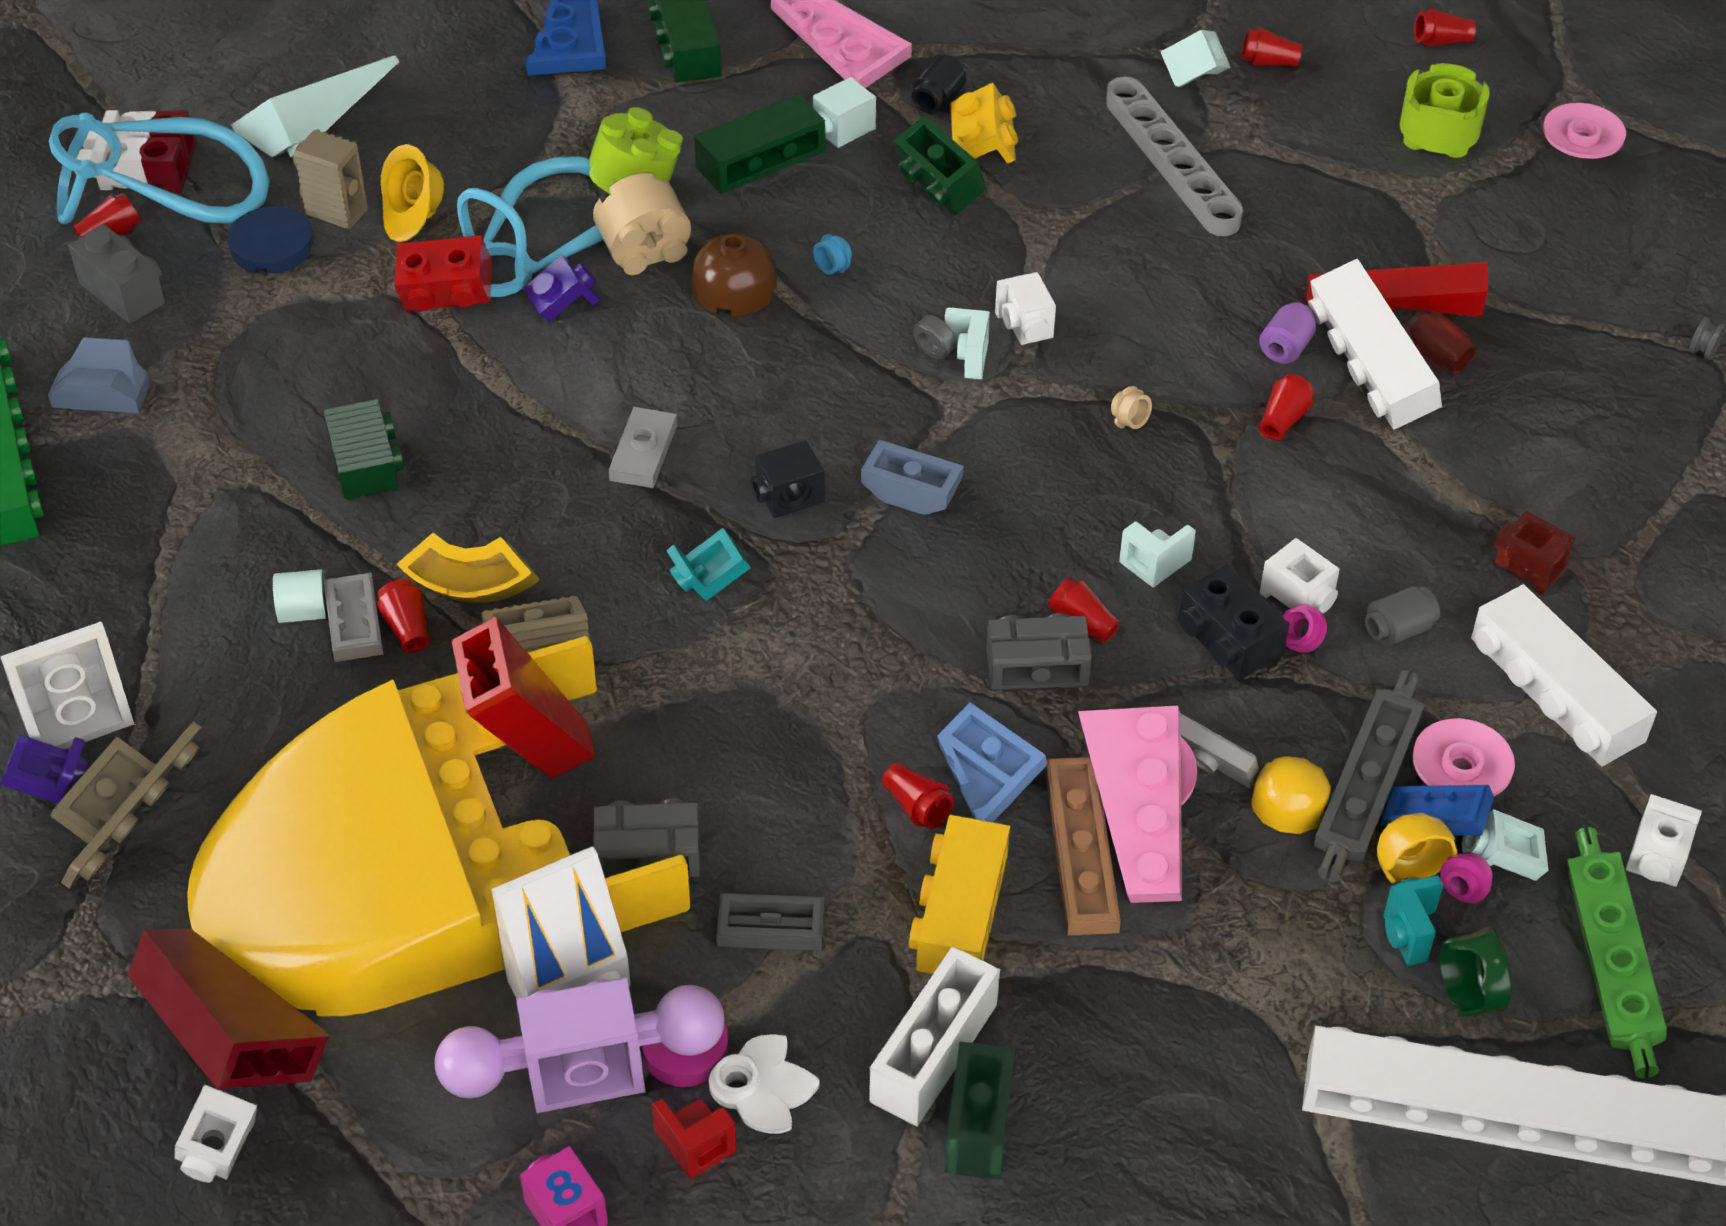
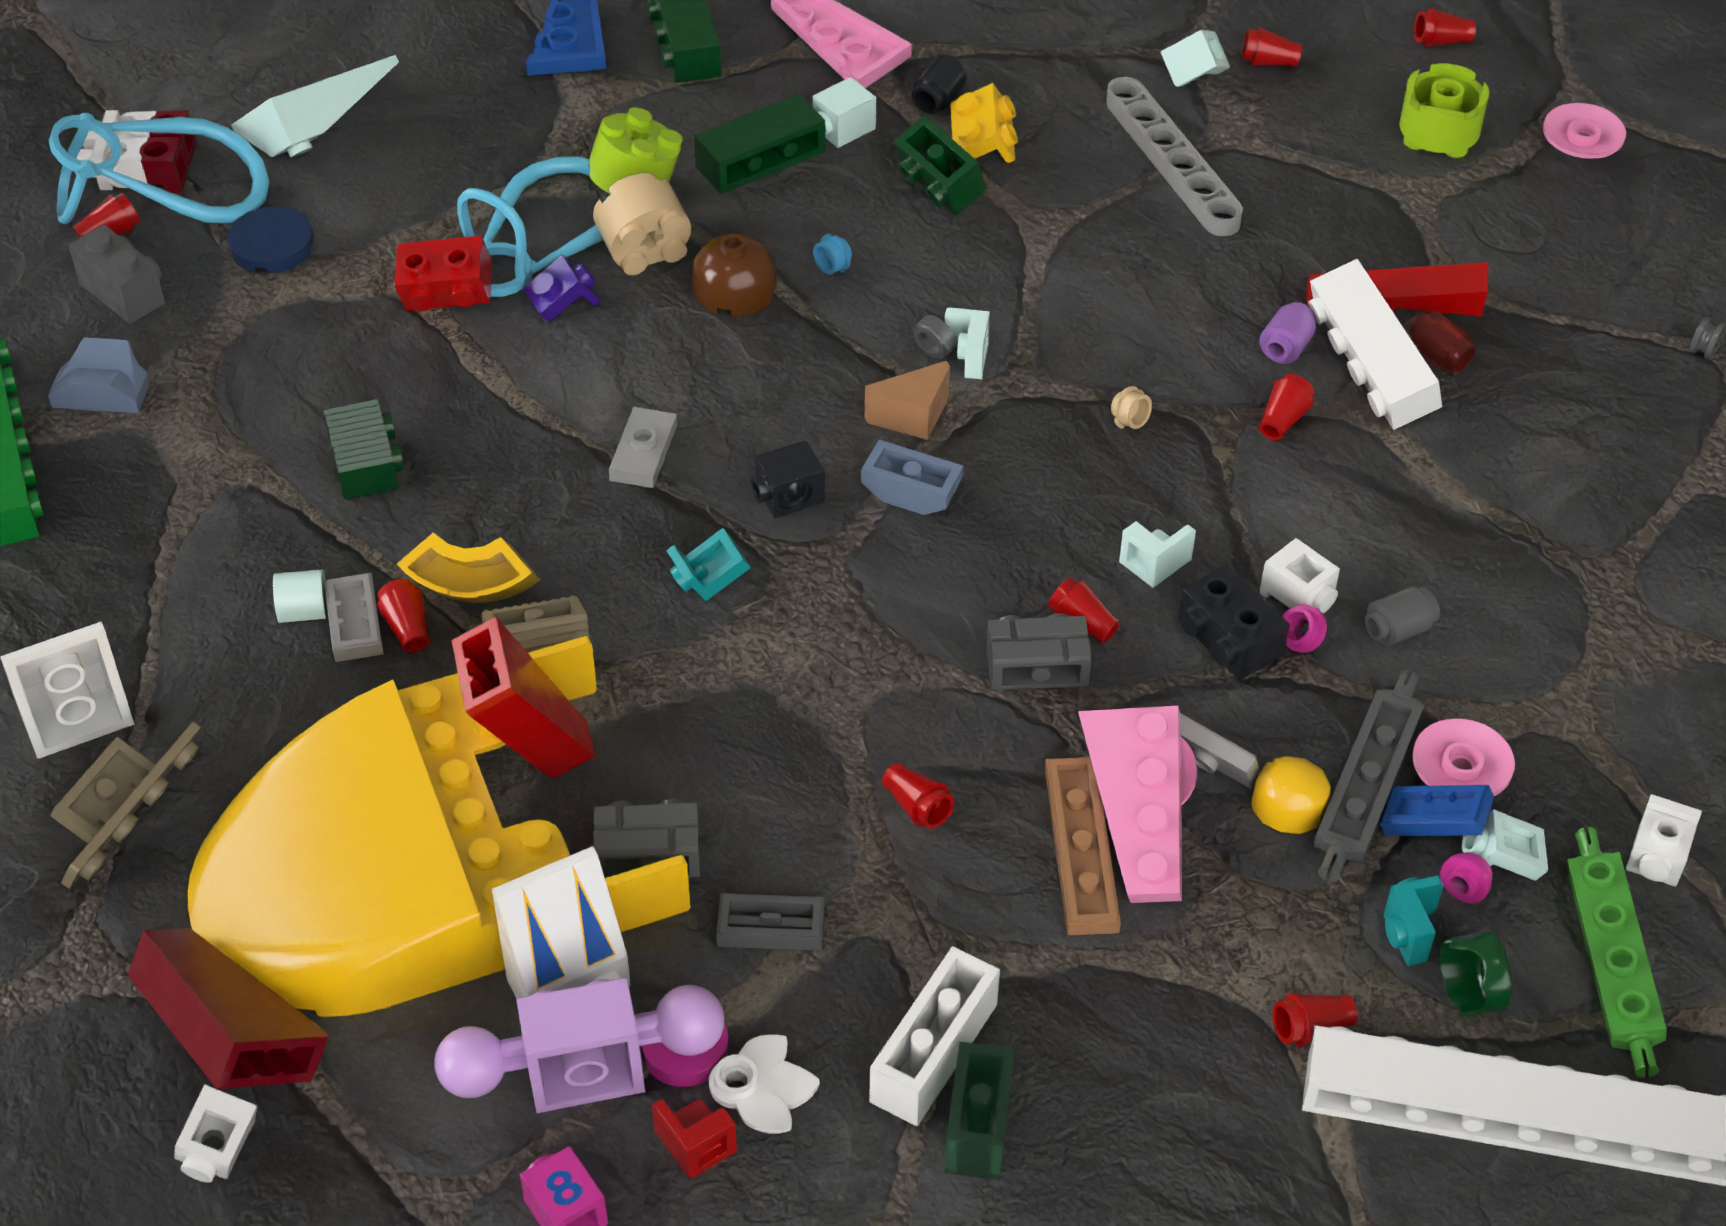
dark purple bracket [0,734,88,804] -> none
dark tan brick [293,129,368,229] -> none
yellow piece [381,144,444,243] -> none
yellow brick [909,815,1010,974] -> none
medium blue wing [937,702,1047,823] -> none
white brick [995,272,1056,345] -> none
yellow hair [1377,812,1457,884] -> none
white brick [1471,584,1657,767] -> none
clear red brick [1494,511,1576,596] -> none
none -> medium nougat slope [865,361,950,440]
none -> red cone [1272,994,1358,1047]

